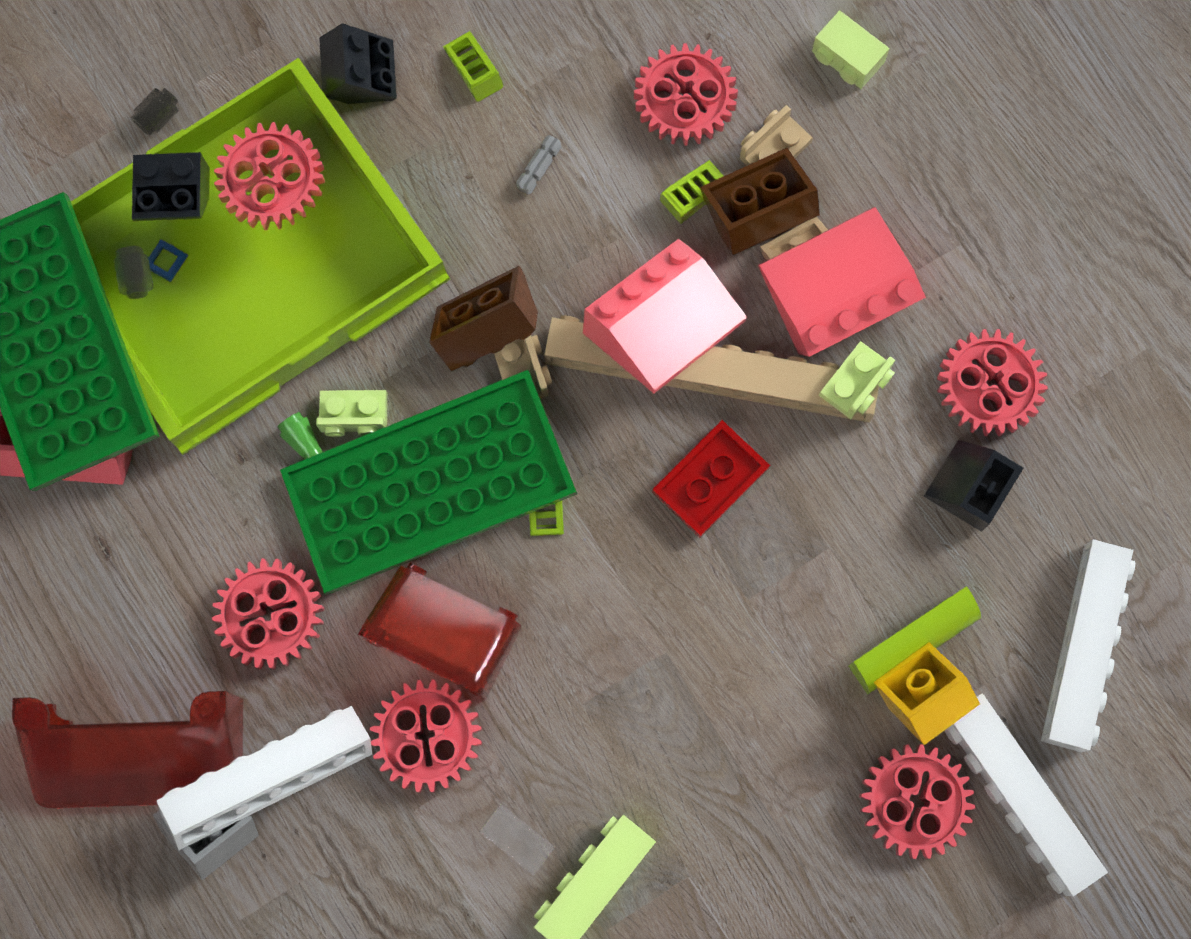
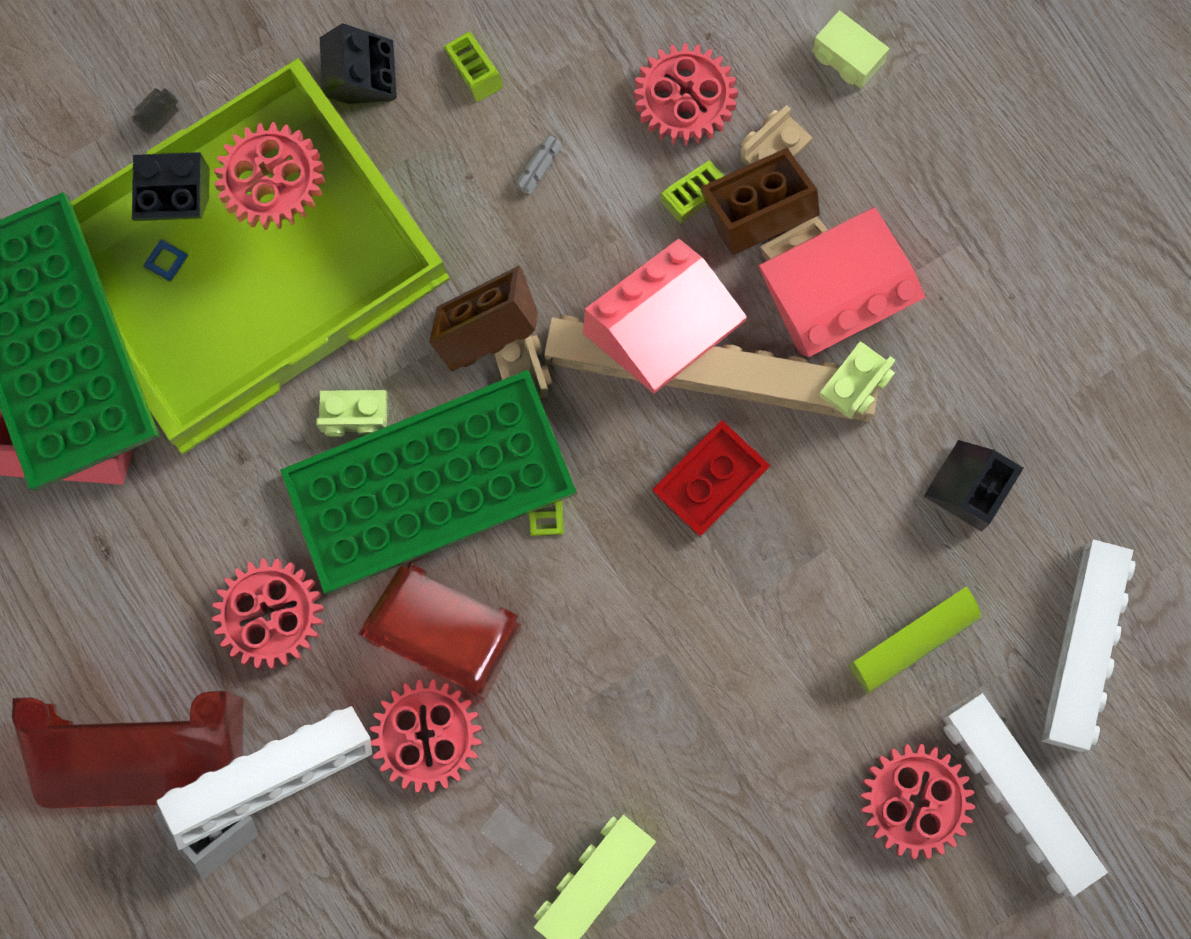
clear smoke brick [113,246,154,299] -> none
bright green cone [277,412,323,460] -> none
yellow brick [874,642,980,745] -> none
coral gear [937,329,1048,437] -> none

